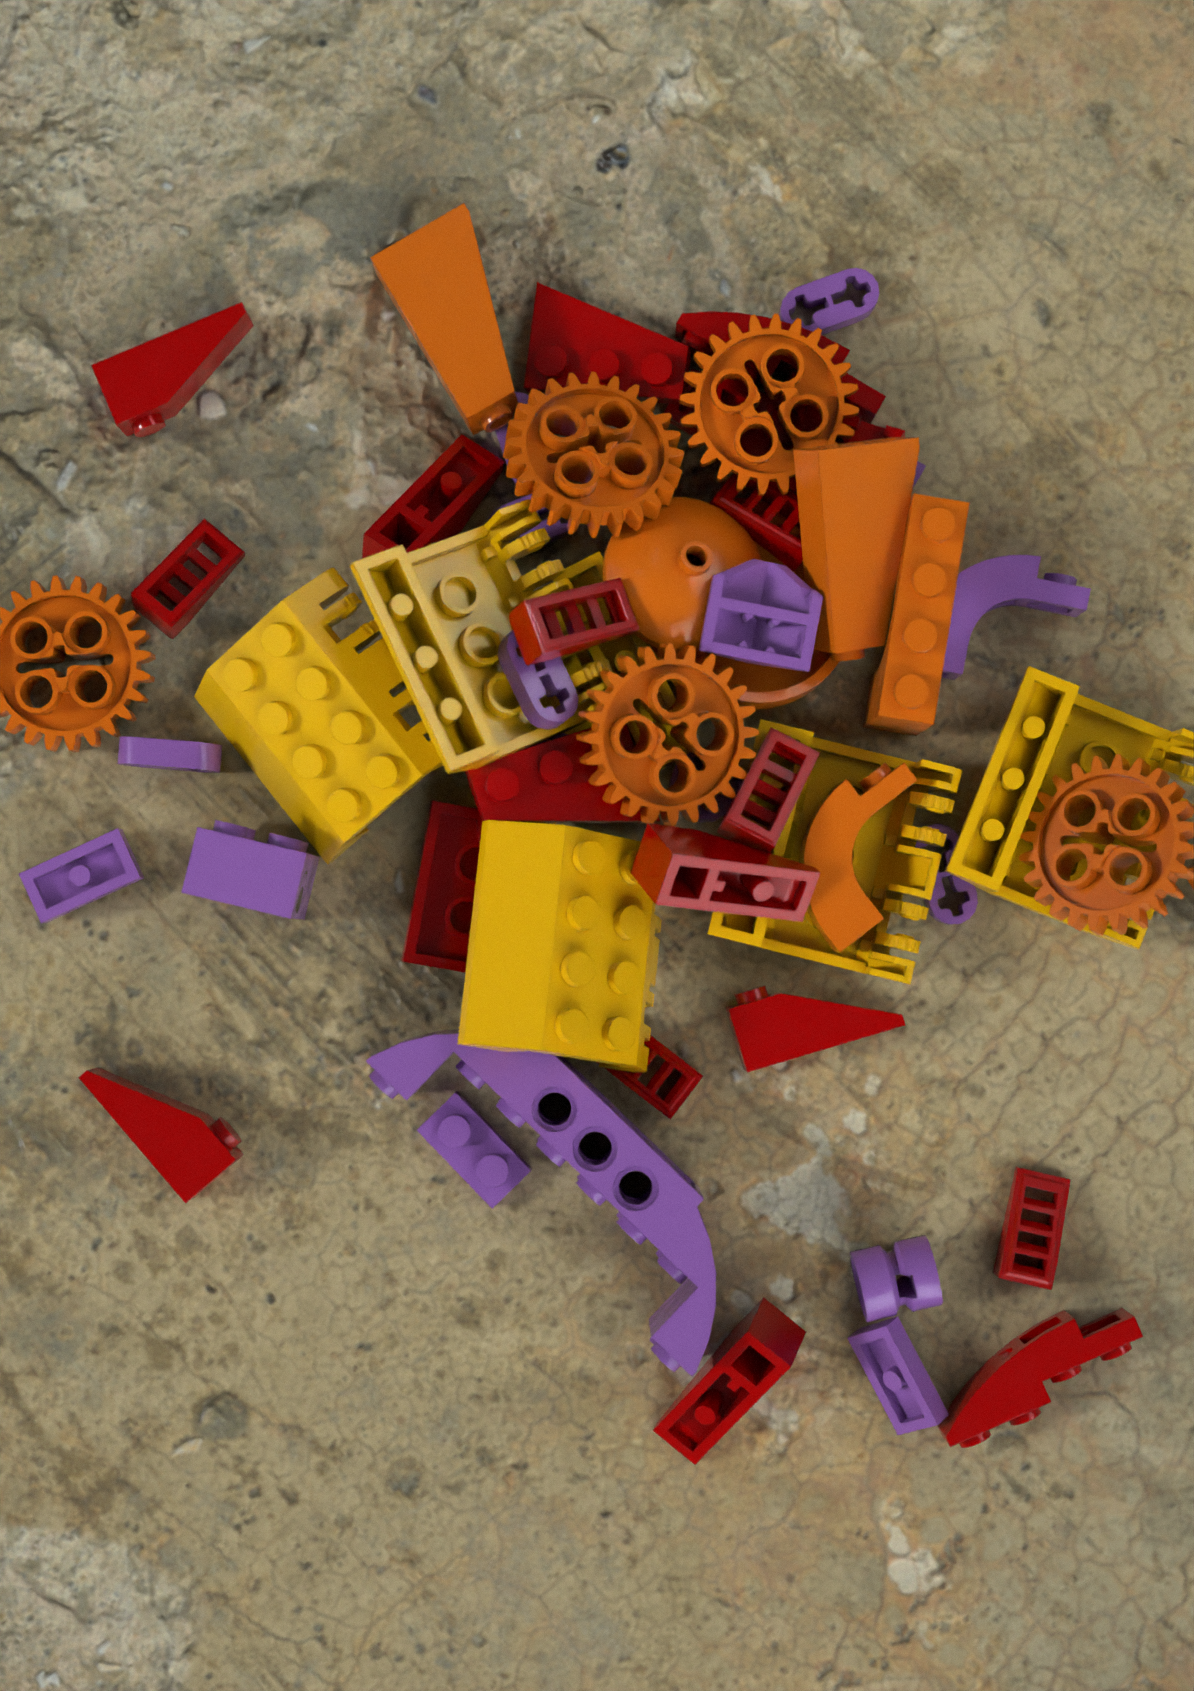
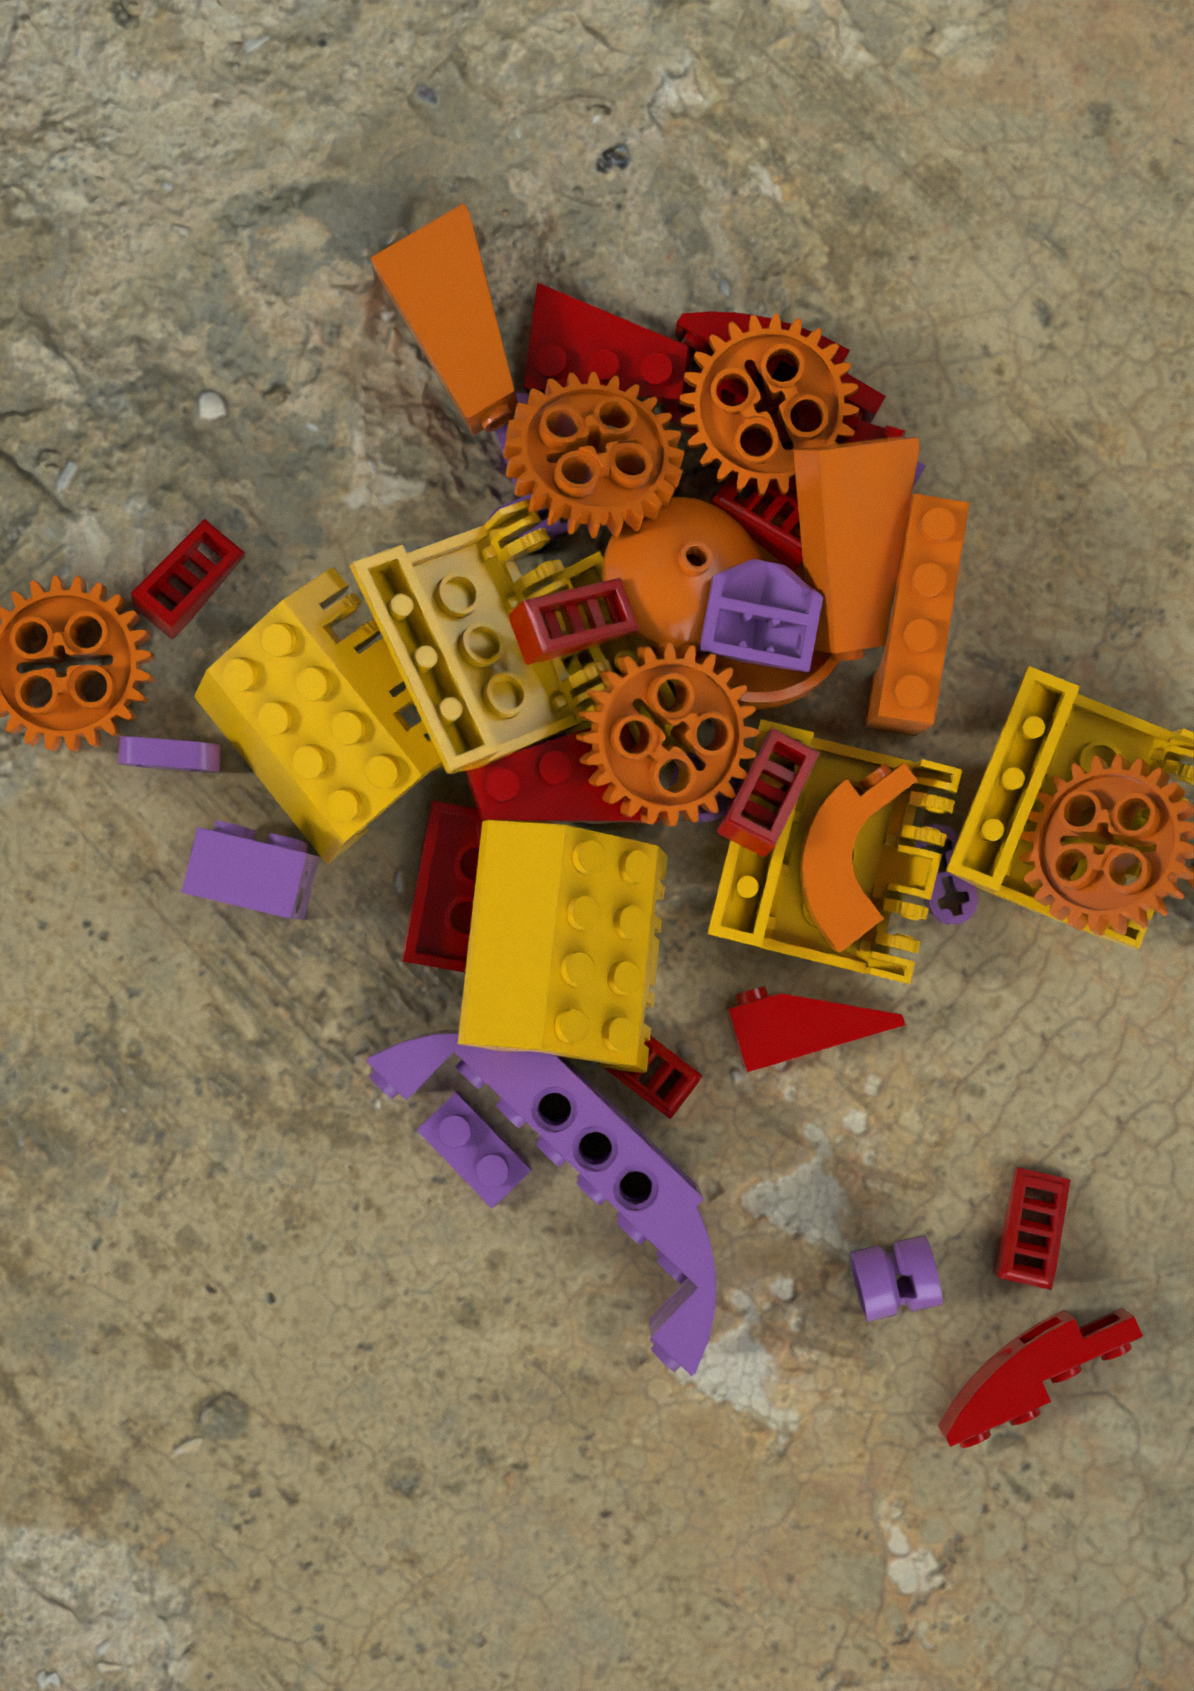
medium lavender plate [19,828,144,923] -> none
red slope [78,1068,244,1203] -> none
red slope [91,302,254,437] -> none
red slope [362,434,505,559] -> none
medium lavender beam [498,630,578,730] -> none
red slope [631,823,820,922] -> none
red slope [653,1297,806,1465] -> none
medium lavender beam [779,268,879,335] -> none
medium lavender plate [847,1316,949,1435] -> none
medium lavender arch [942,555,1091,680] -> none

